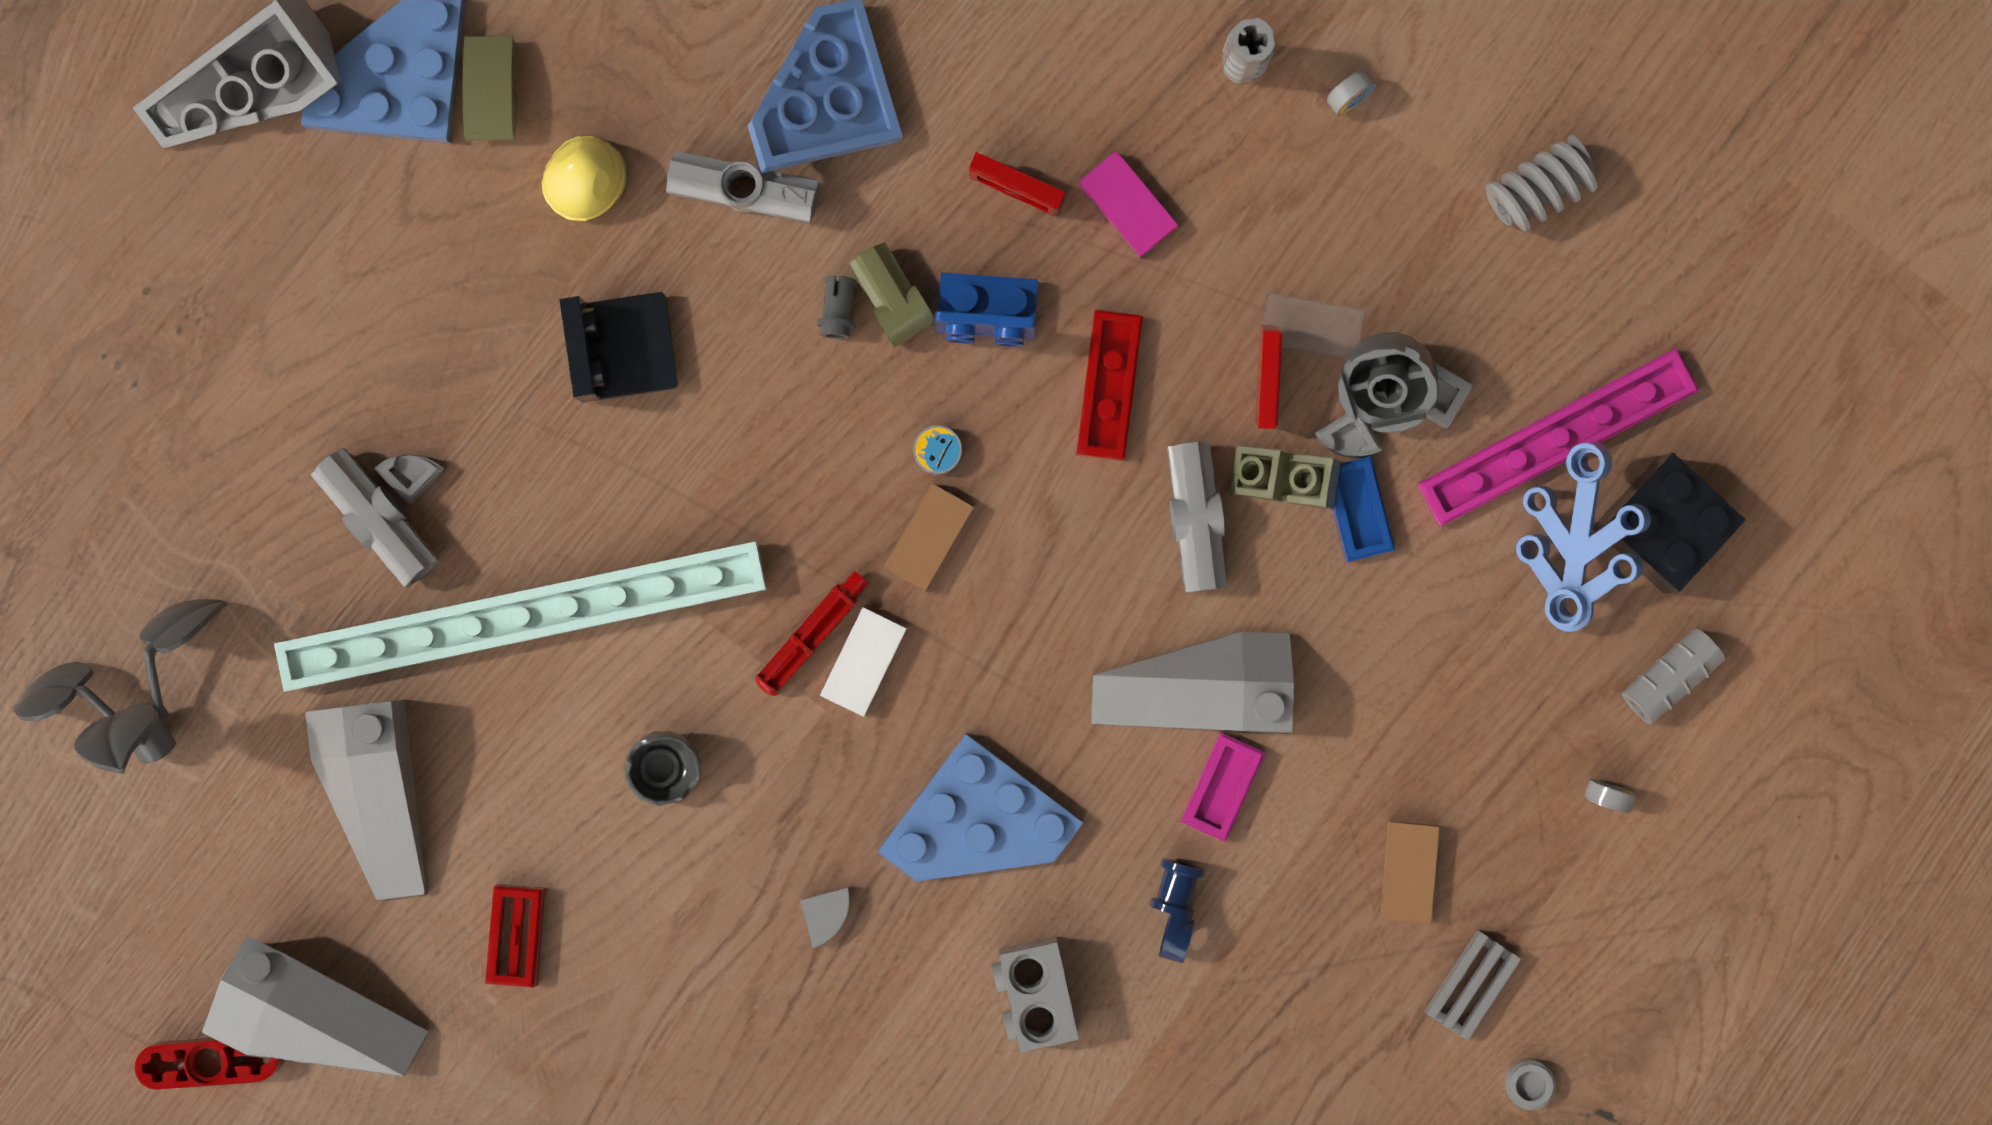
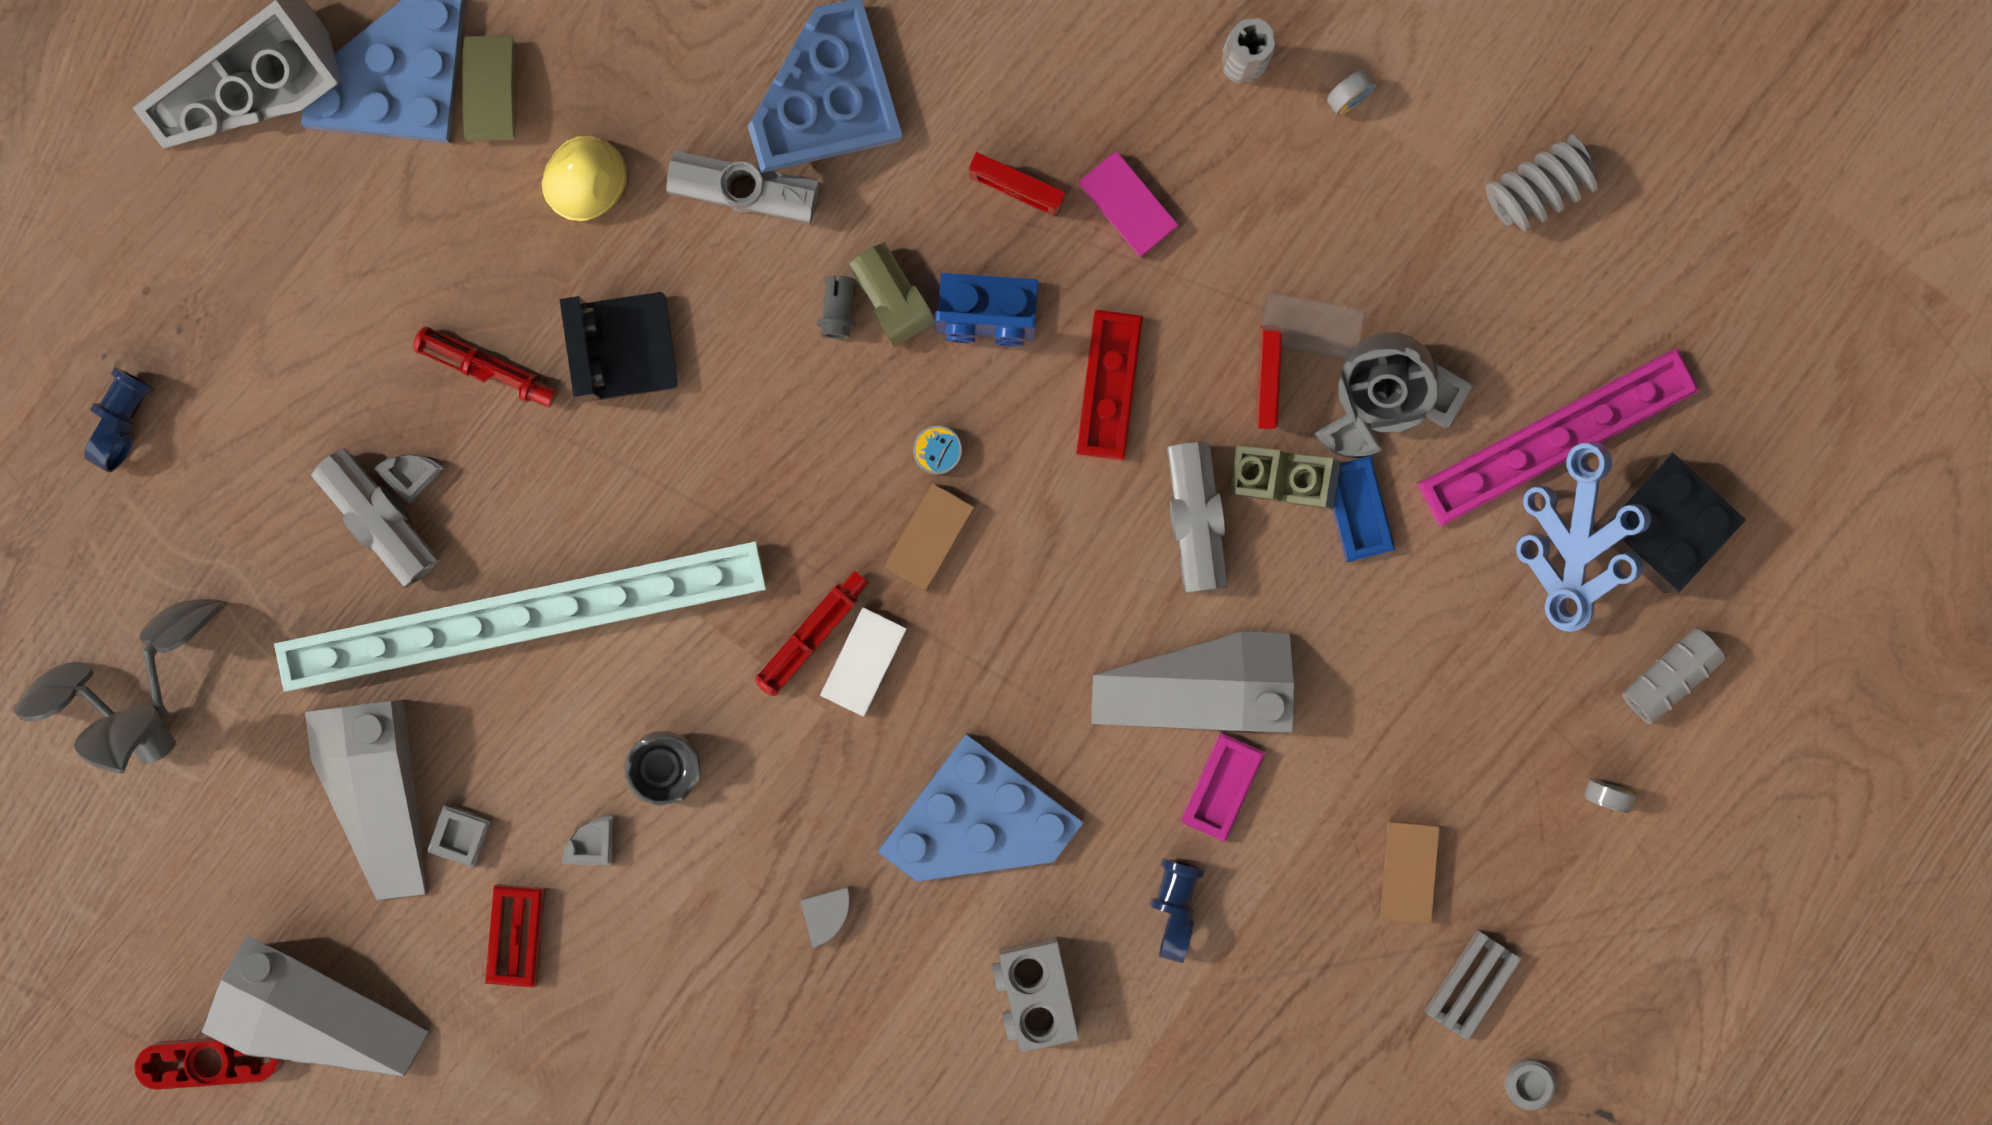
none -> dark blue connector [84,367,155,473]
none -> red piece [413,326,558,408]
none -> light grey tile [427,804,493,868]
none -> light grey tile [562,815,615,865]

